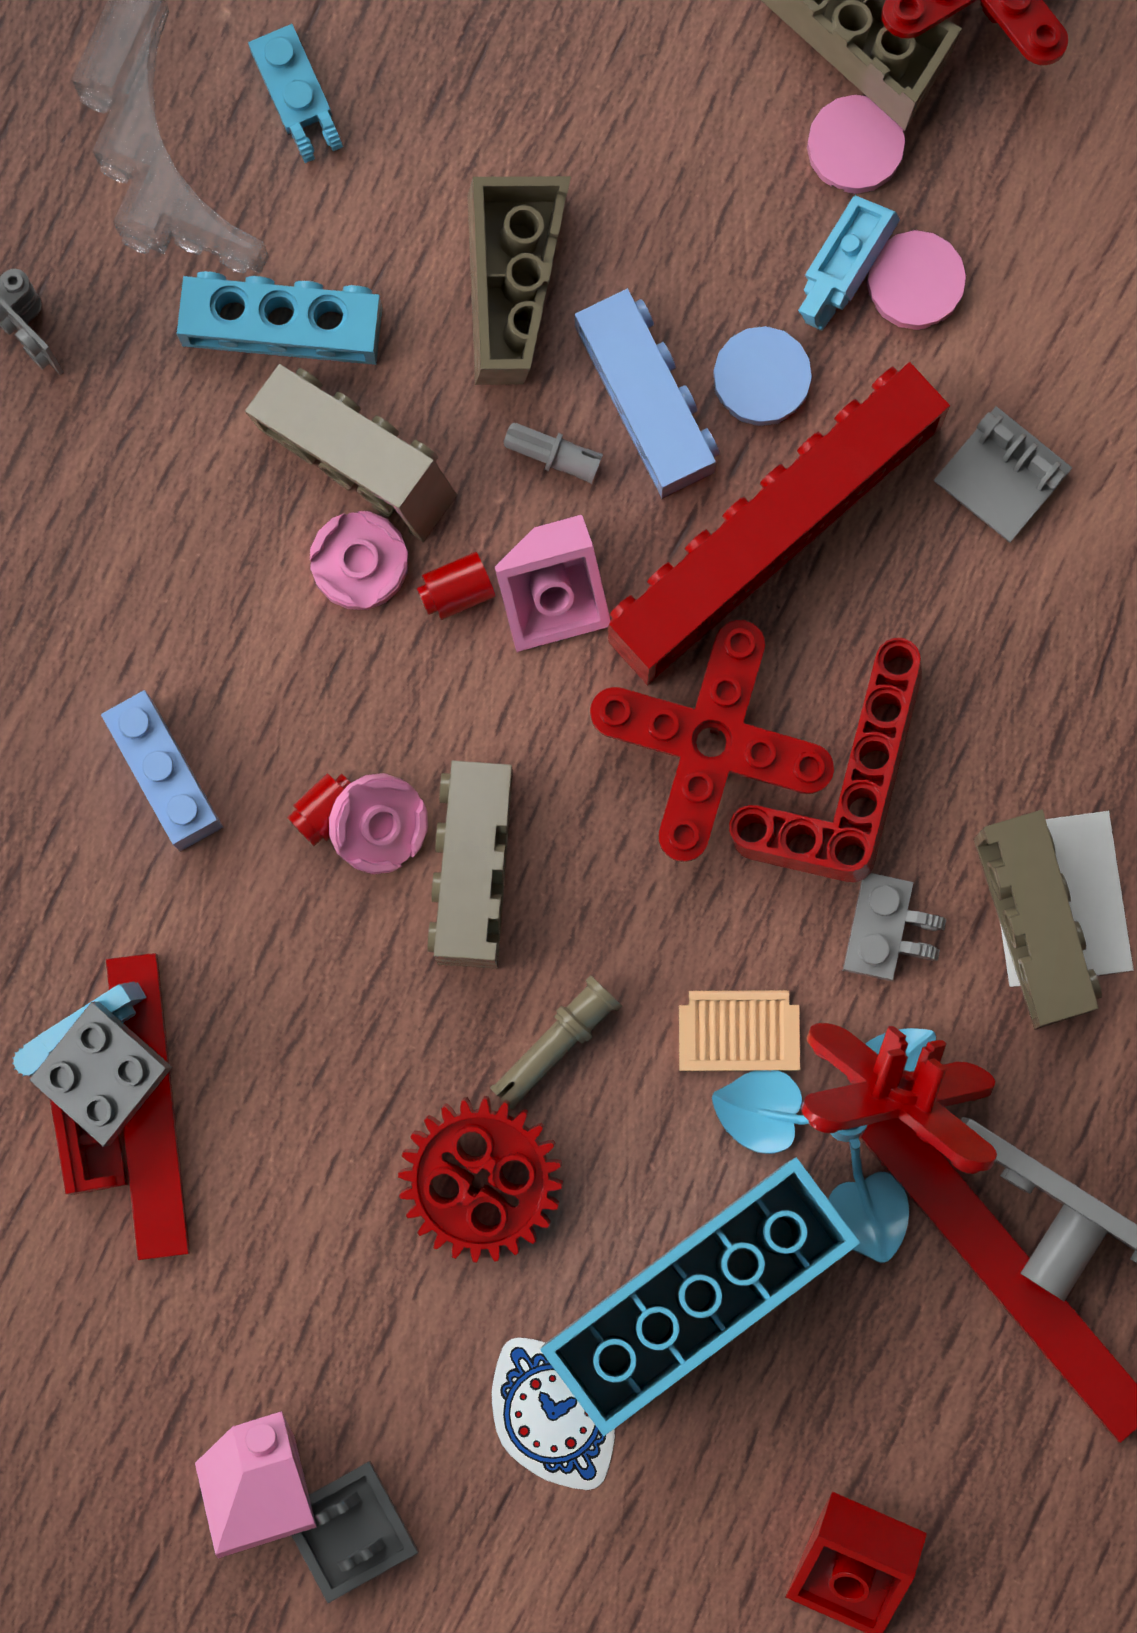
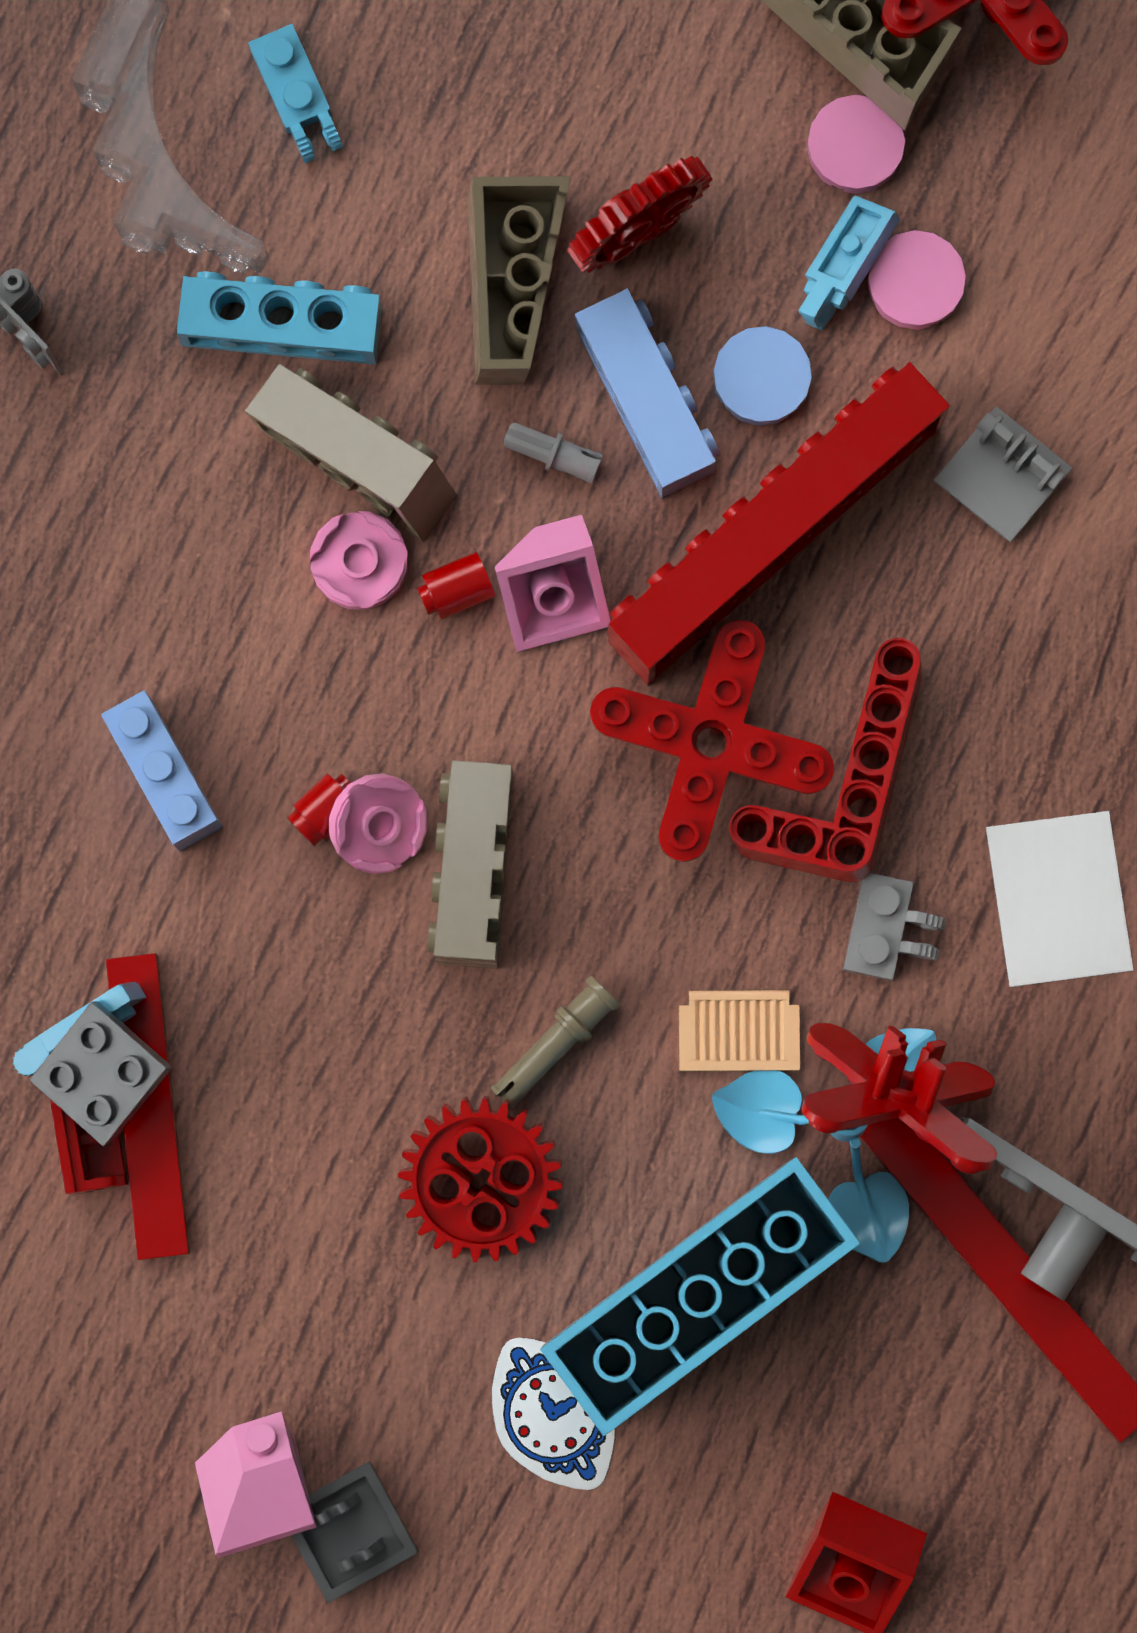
dark tan wedge [973,809,1102,1029] -> none
none -> red gear [567,156,713,273]

